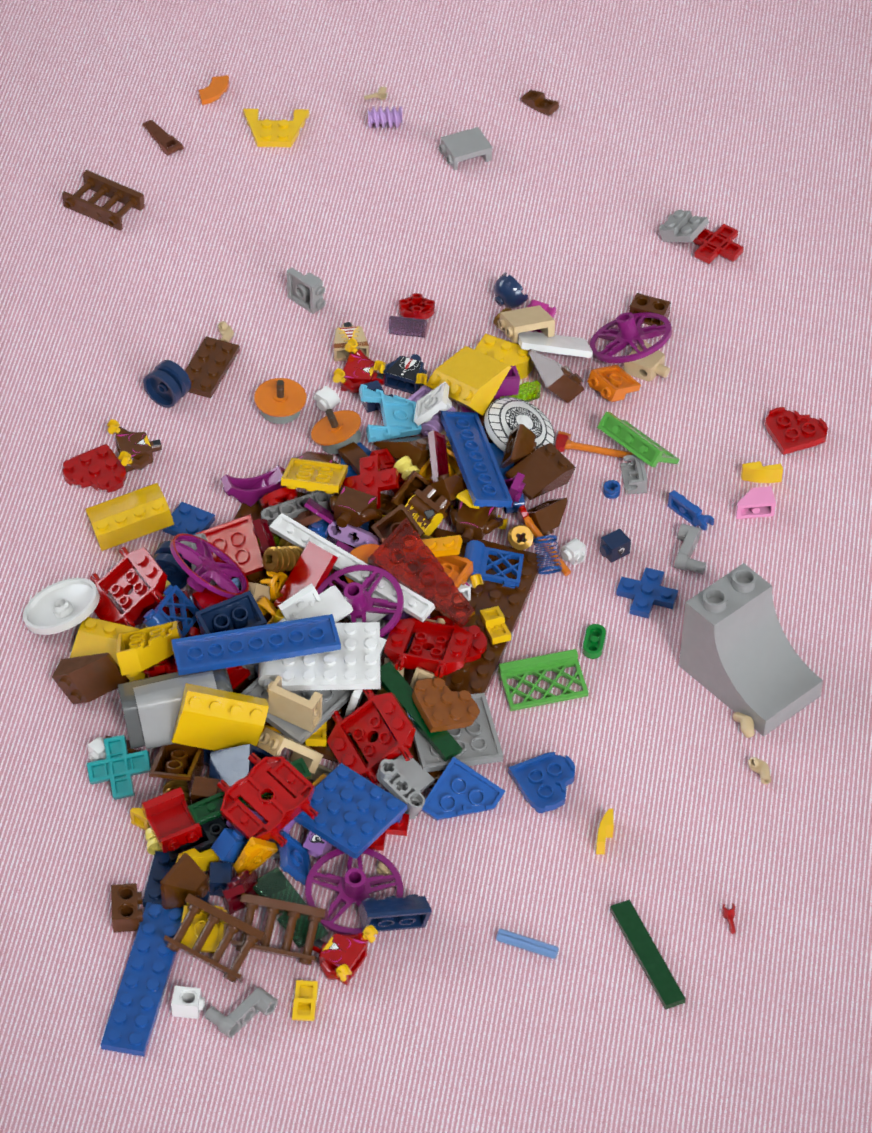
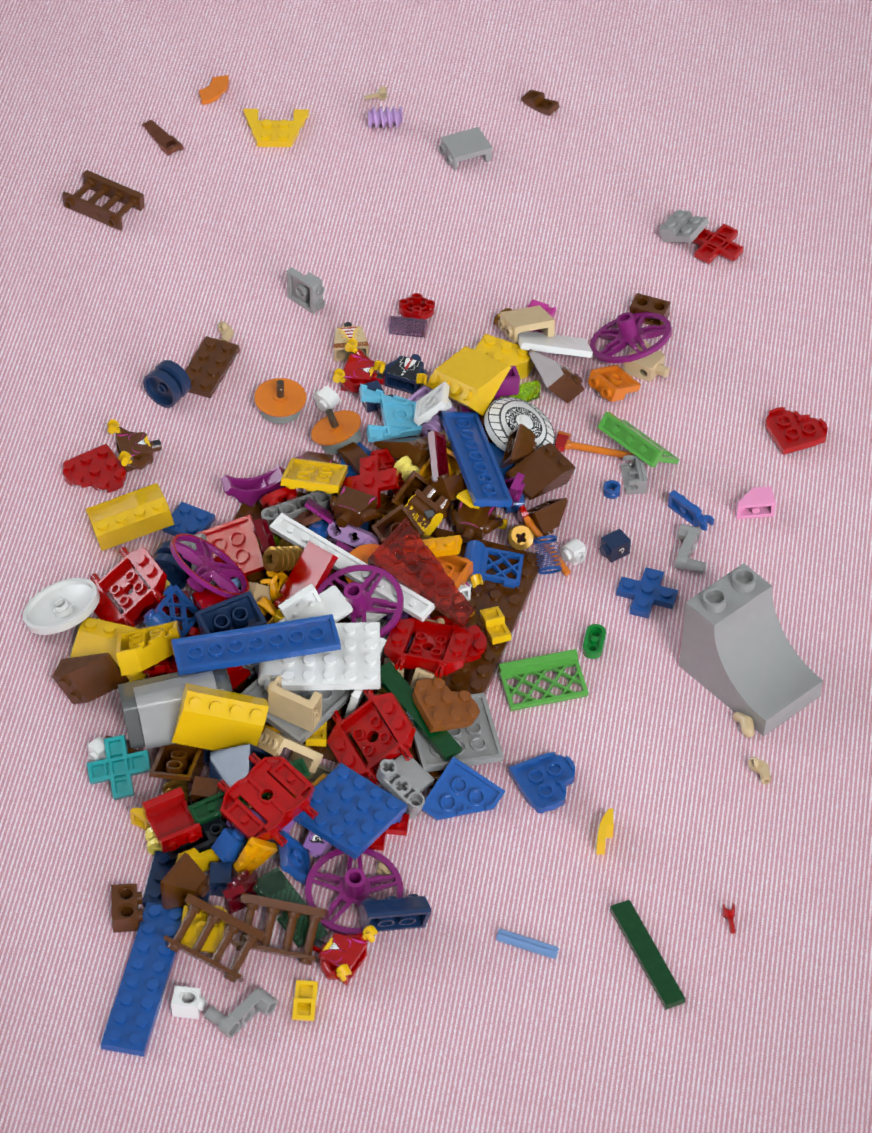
dark blue cylinder [494,272,529,309] -> none
yellow slope [741,461,783,483] -> none

